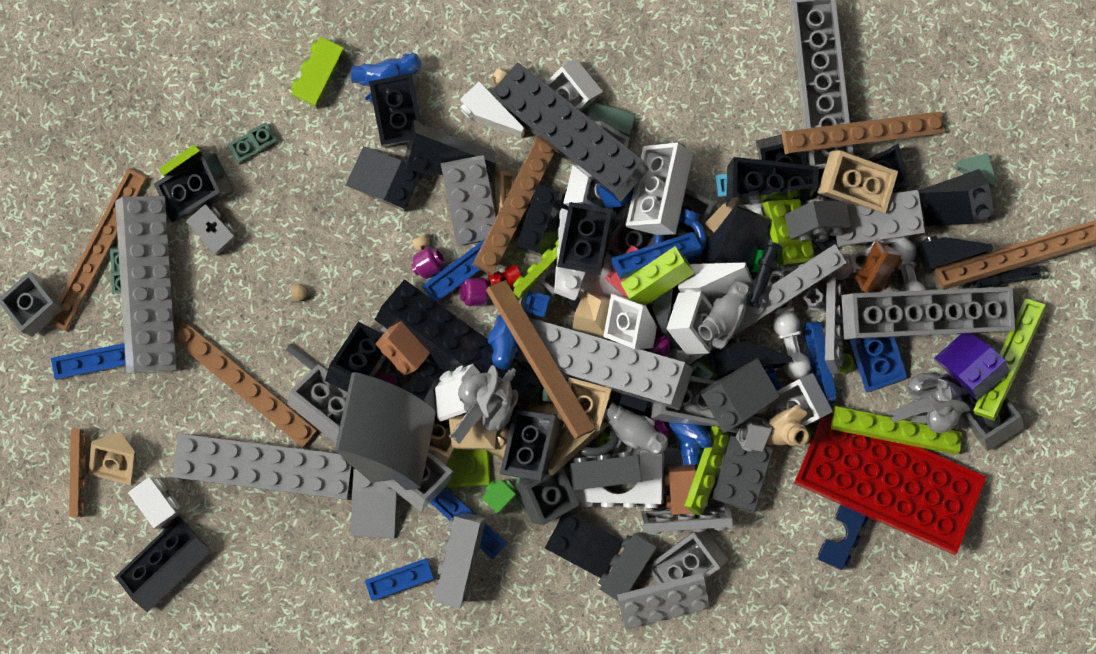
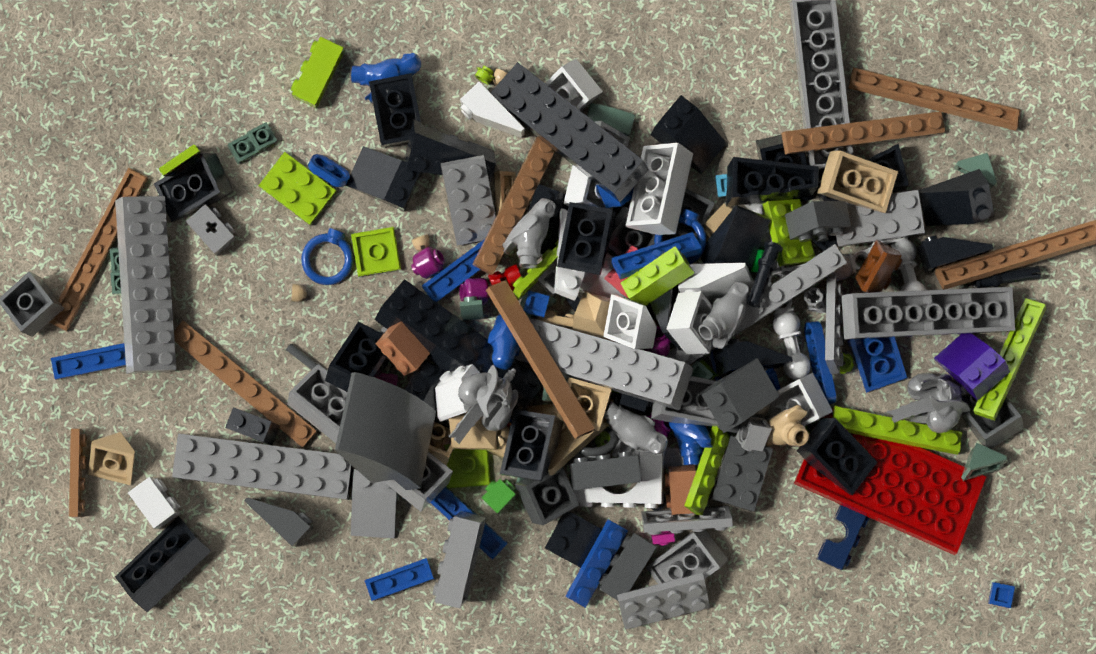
none -> black brick [225,407,280,446]
none -> dark grey slope [244,498,314,547]
none -> lime plate [258,152,337,225]
none -> blue piece [301,228,353,285]
none -> blue plate [308,154,350,187]
none -> lime tile [351,227,401,277]
none -> sand green slope [460,296,484,321]
none -> lime plate [474,66,495,85]
none -> light grey animal [502,198,556,269]
none -> tan plate [537,310,574,330]
none -> blue plate [565,520,628,608]
none -> black slope [650,95,726,175]
none -> dark pink plate [651,531,675,546]
none -> black slope [797,418,877,495]
none -> medium nougat tile [848,67,1021,131]
none -> sand green slope [961,443,1007,481]
none -> blue plate [988,582,1015,608]

